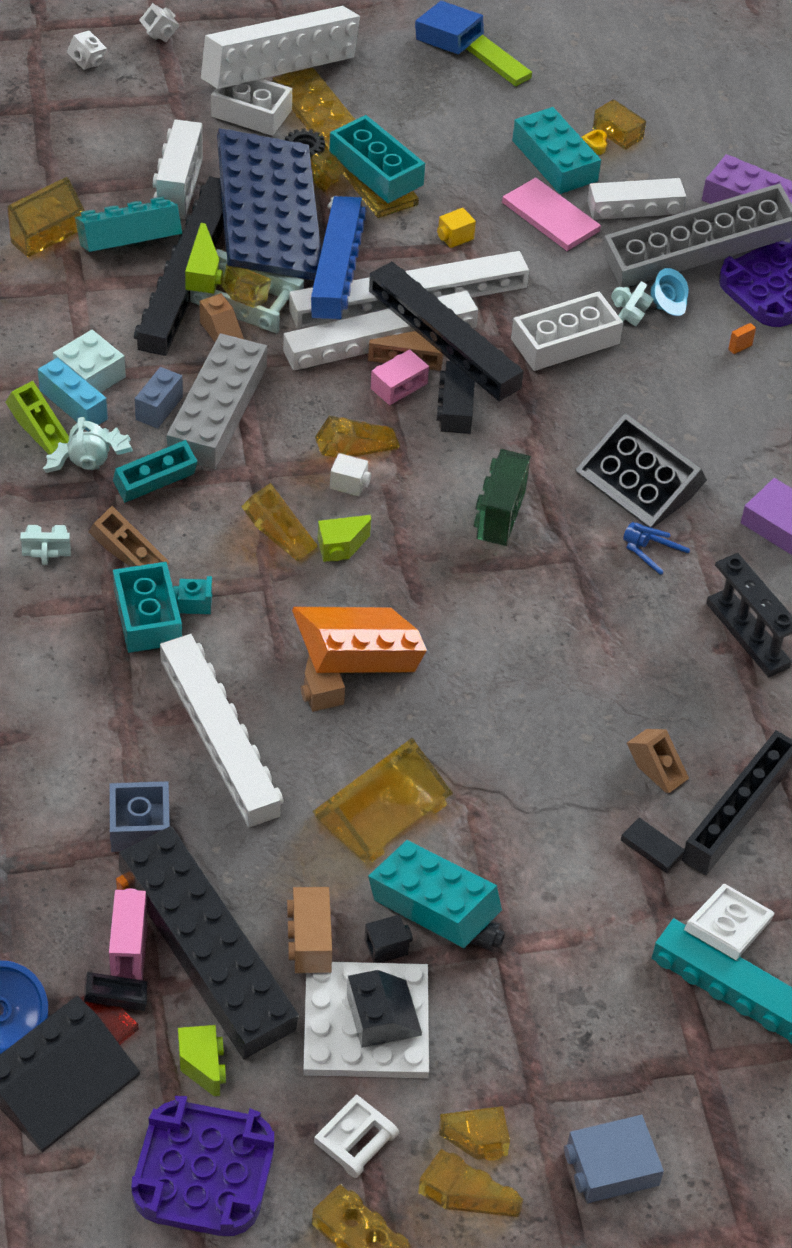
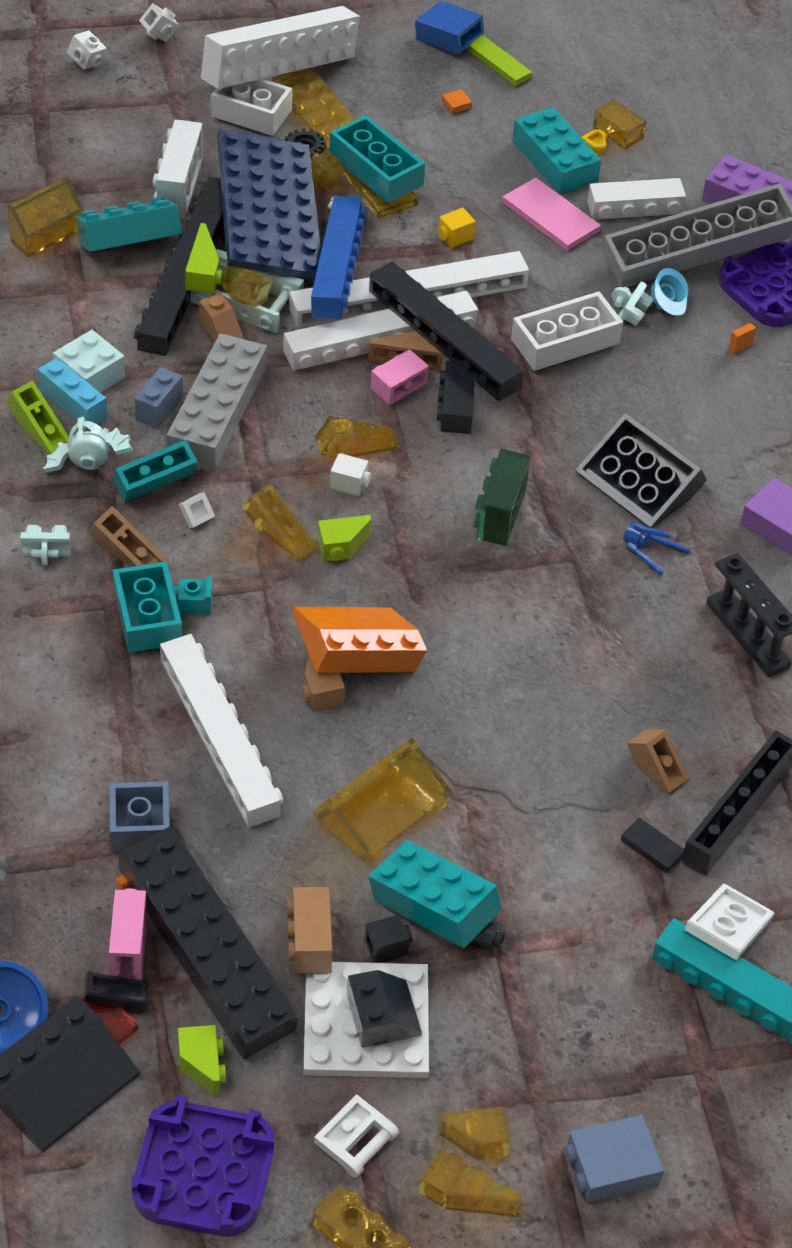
none -> white plate [179,493,215,528]
none -> orange tile [442,89,472,114]

